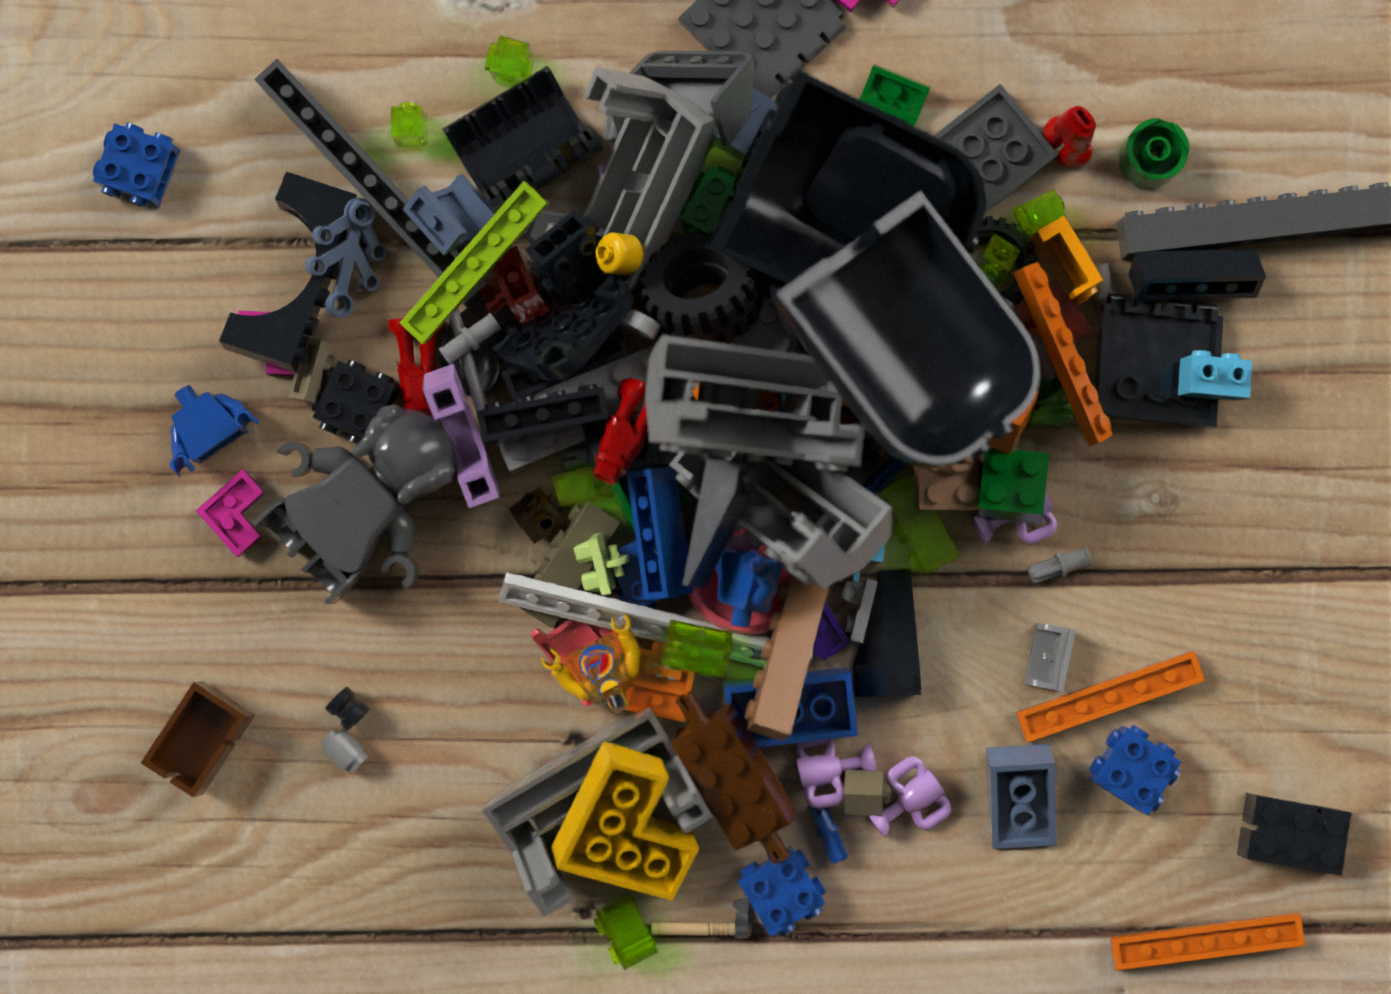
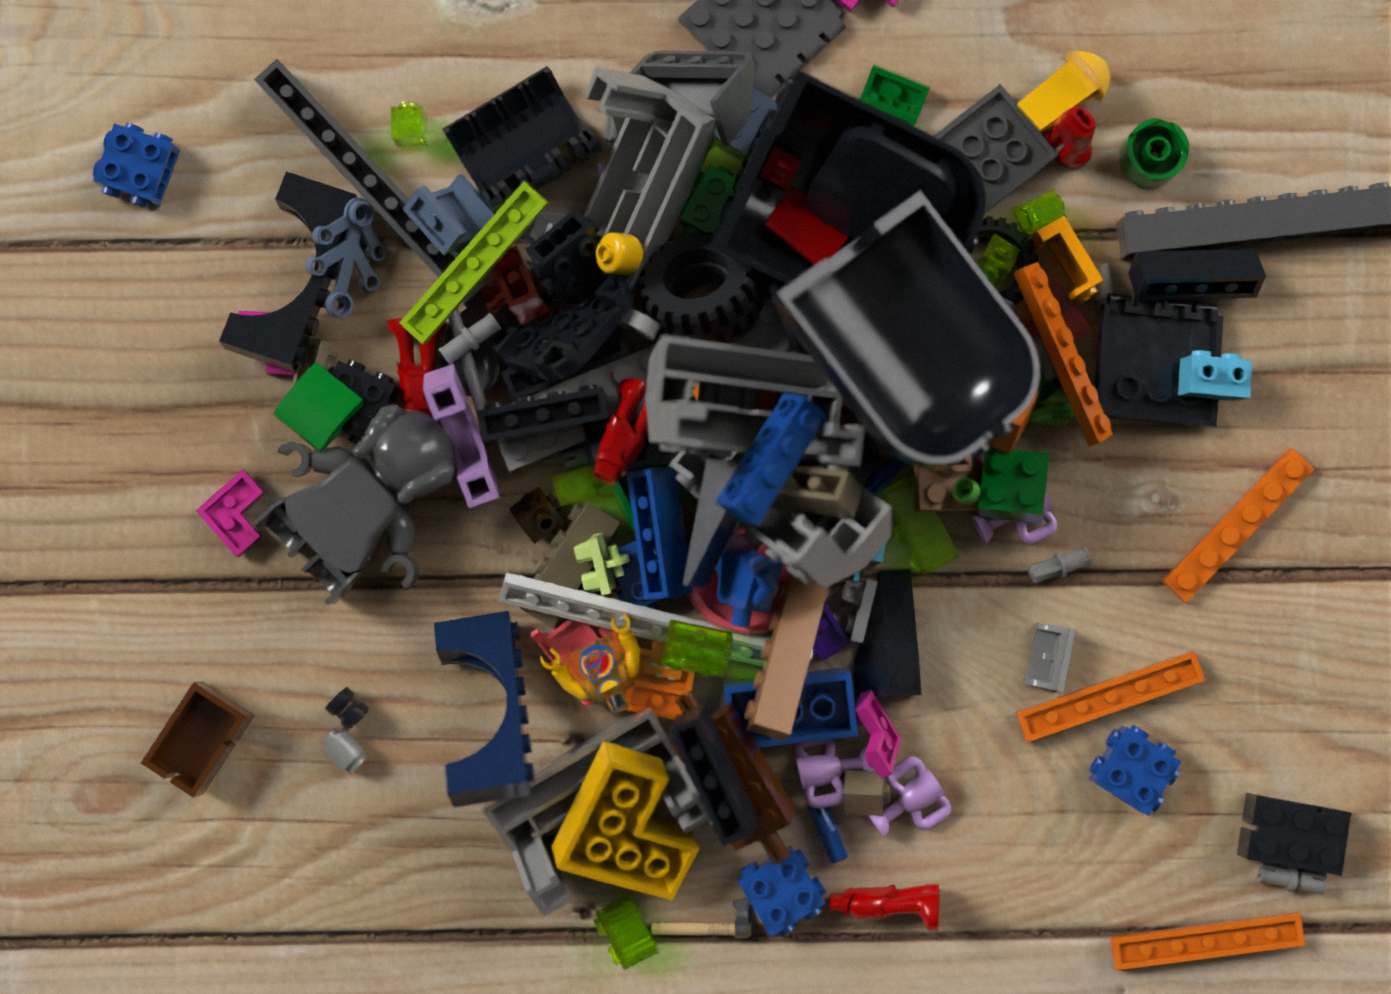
blue torso [170,385,259,478] -> none
clear neon green brick [485,35,533,88] -> none
sand blue slope [986,744,1056,849] -> none
none -> green slope [273,362,363,453]
none -> dark blue arch [434,611,535,808]
none -> black brick [668,705,759,846]
none -> blue brick [715,393,828,526]
none -> red tile [759,145,802,190]
none -> red piece [764,185,848,265]
none -> dark tan brick [770,465,863,519]
none -> red piece [830,884,940,932]
none -> dark pink plate [855,689,902,779]
none -> bright green hinge [952,477,981,505]
none -> yellow piece [1017,50,1111,133]
none -> orange plate [1161,448,1315,603]
none -> light grey pin [1257,862,1327,895]

